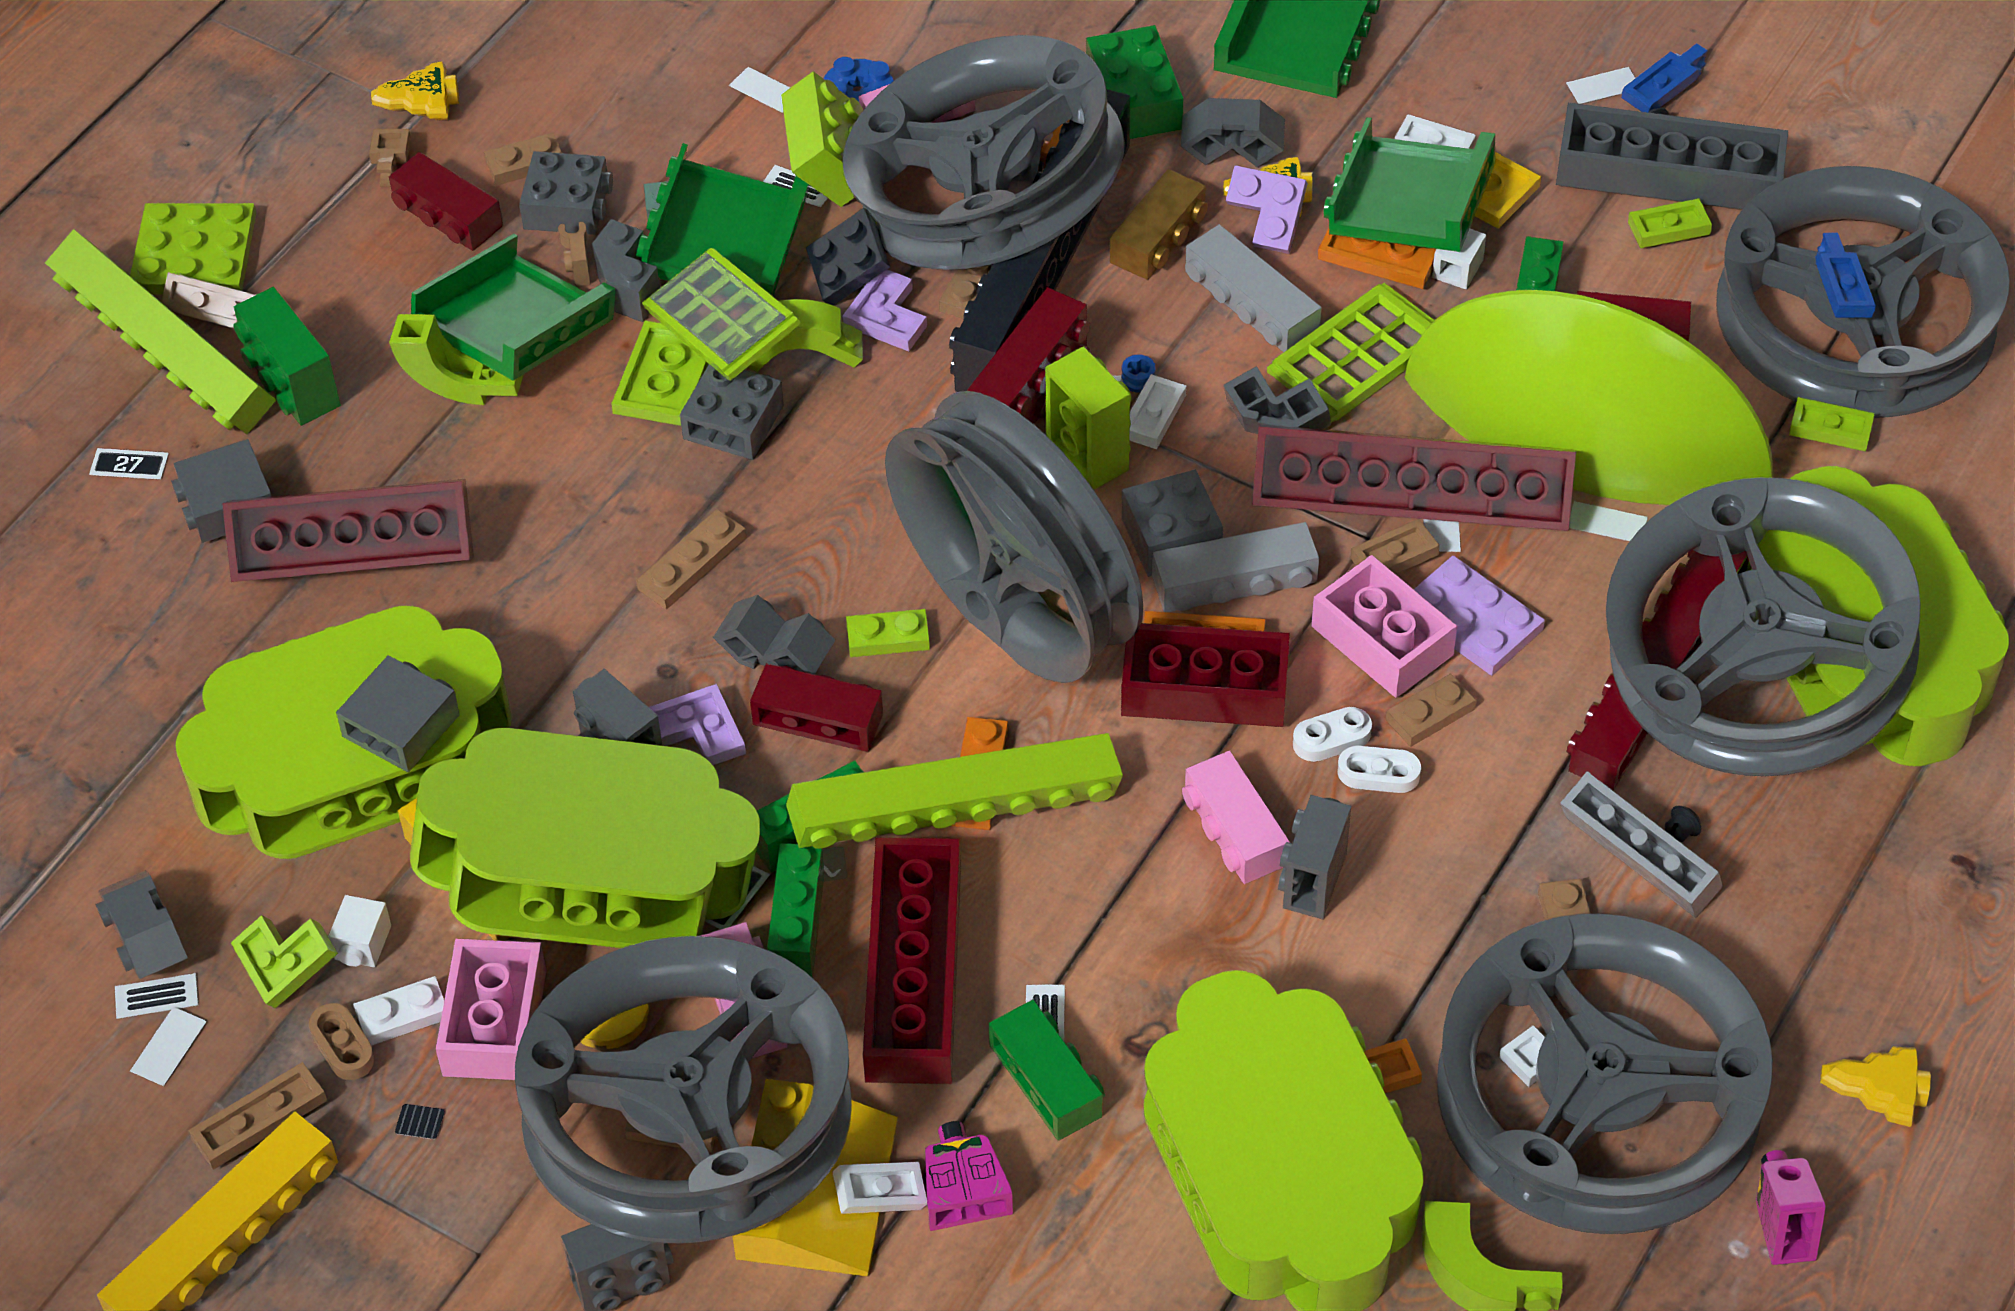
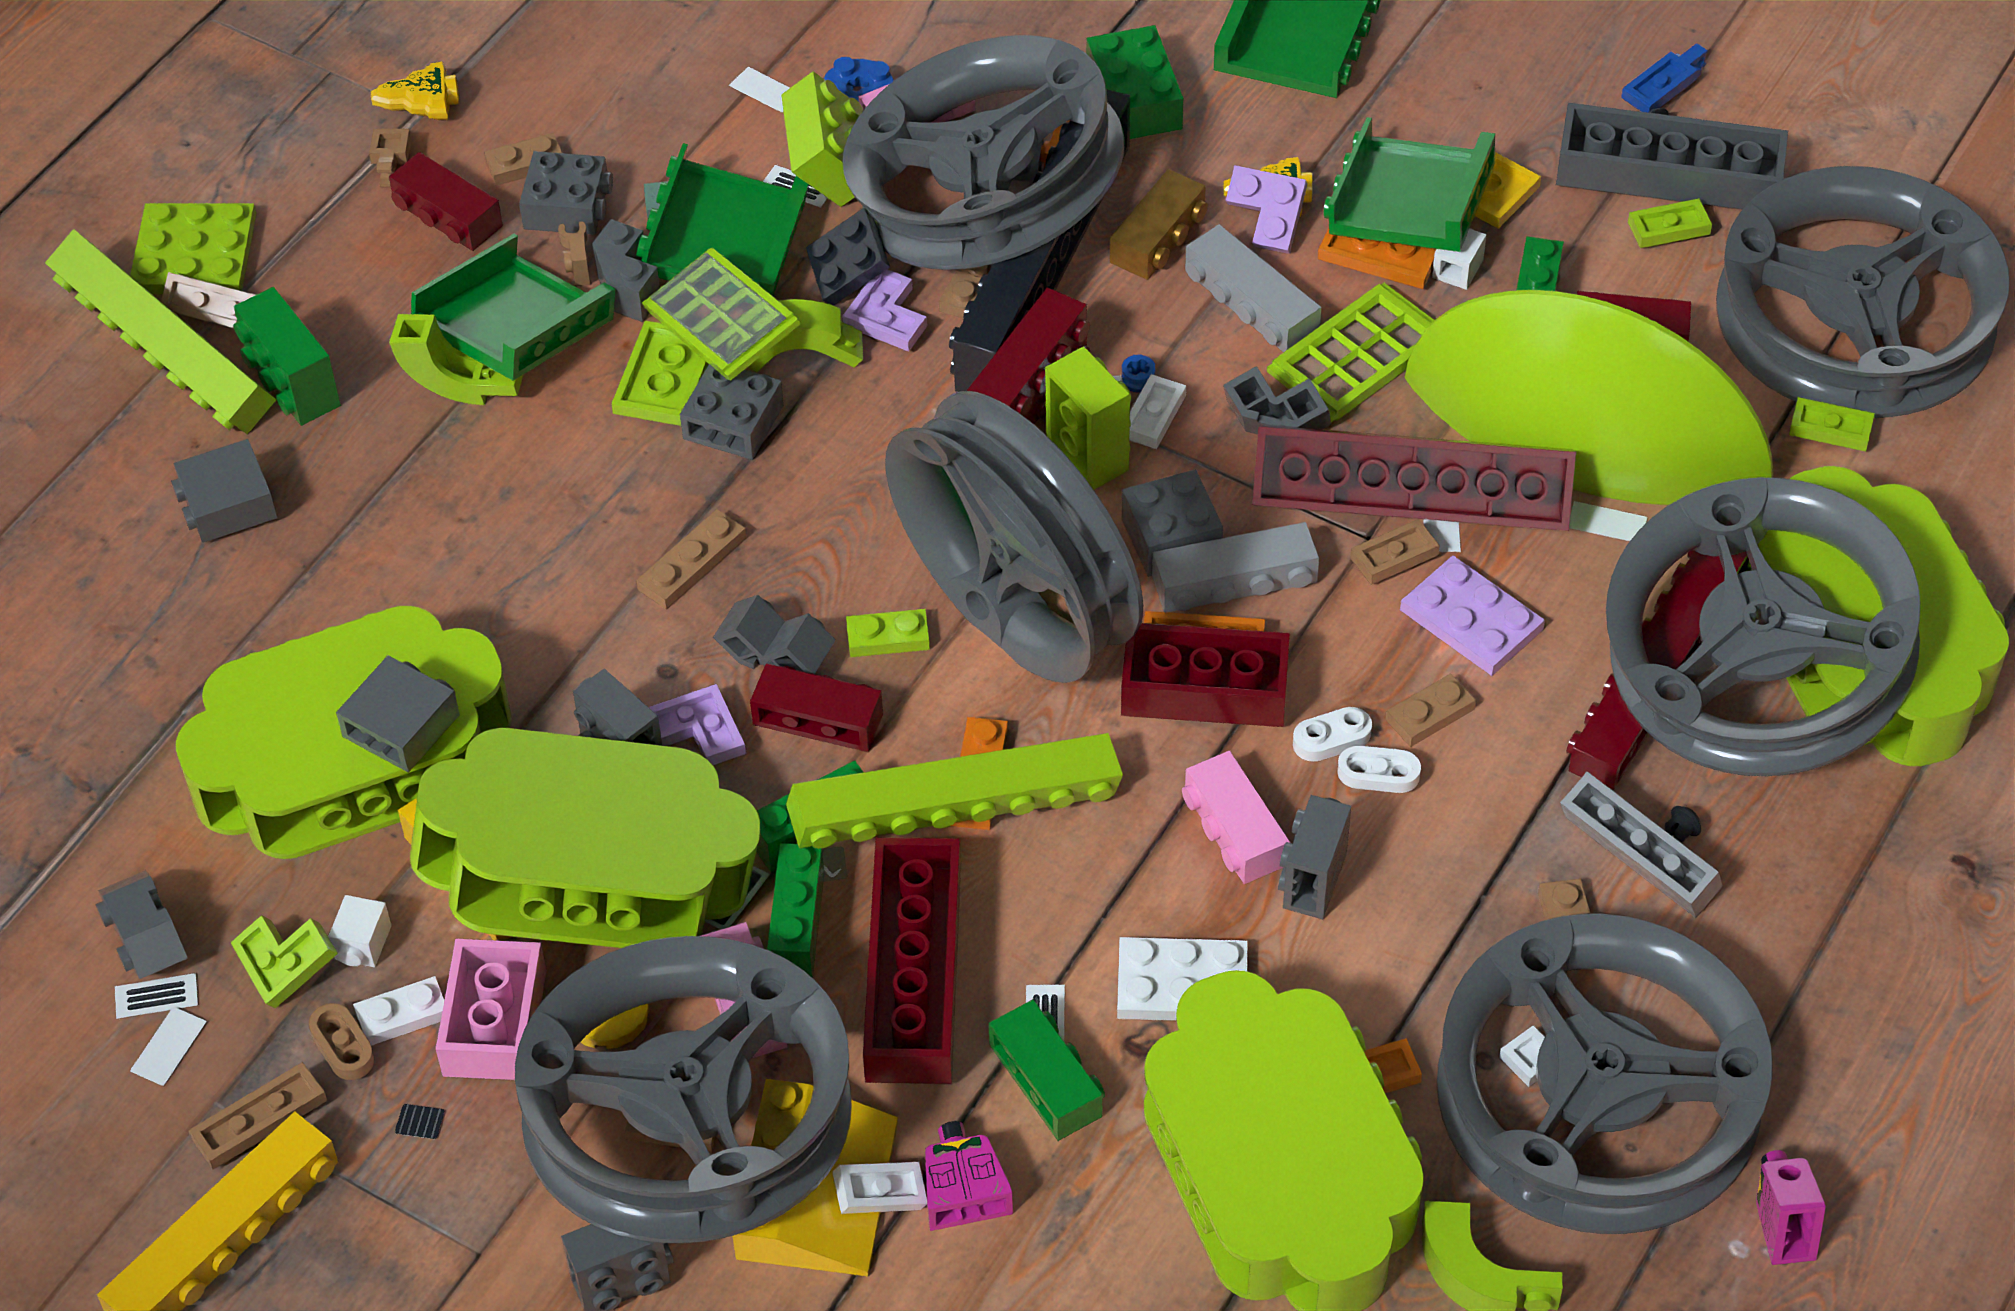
sticker [89,448,168,480] -> none
dark red brick [222,479,474,582] -> none
dark grey brick [1181,98,1285,167] -> none
bright pink brick [1312,555,1457,698] -> none
white plate [1395,114,1476,149] -> none
white sticker [1566,67,1635,104] -> none
blue hinge [1815,233,1876,318] -> none
yellow rock [1820,1046,1931,1127] -> none
none -> white plate [1117,937,1247,1021]

